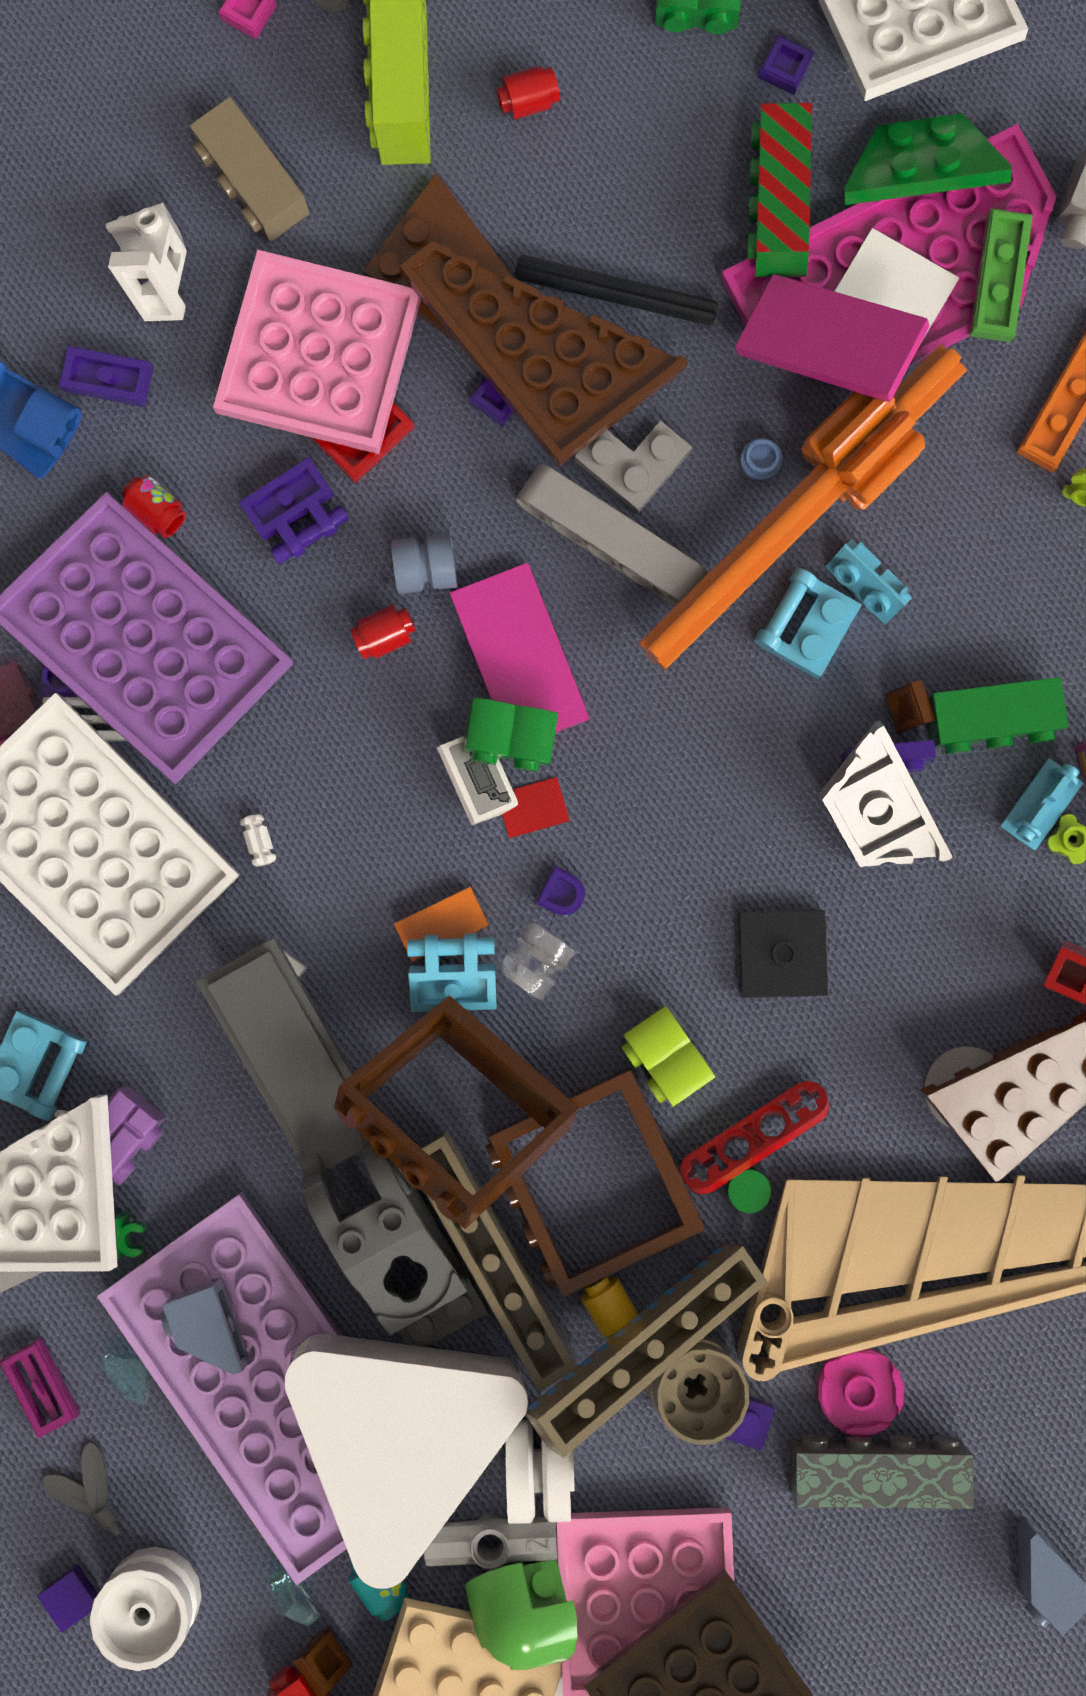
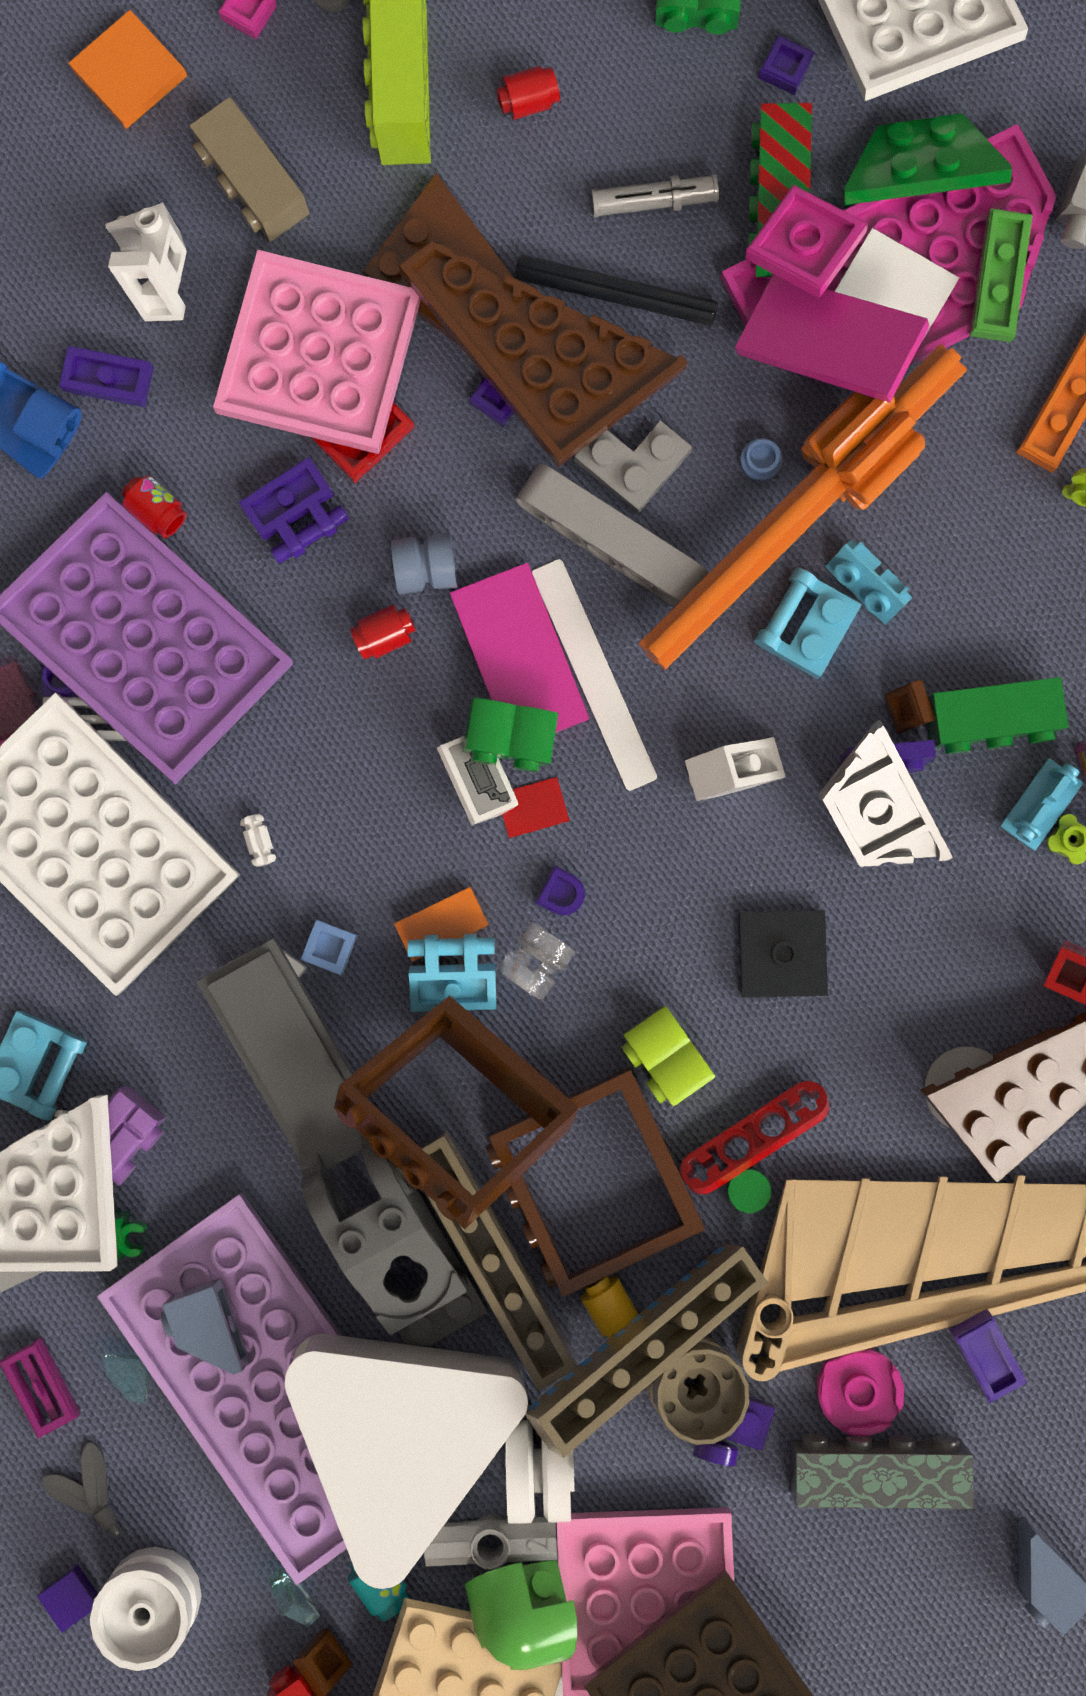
none -> orange tile [68,10,187,129]
none -> medium blue plate [301,920,358,975]
none -> white sticker [532,559,657,791]
none -> light grey pin [592,174,719,218]
none -> white slope [685,737,786,801]
none -> dark purple tile [693,1440,739,1466]
none -> dark pink tile [746,185,868,298]
none -> dark purple tile [949,1309,1027,1403]

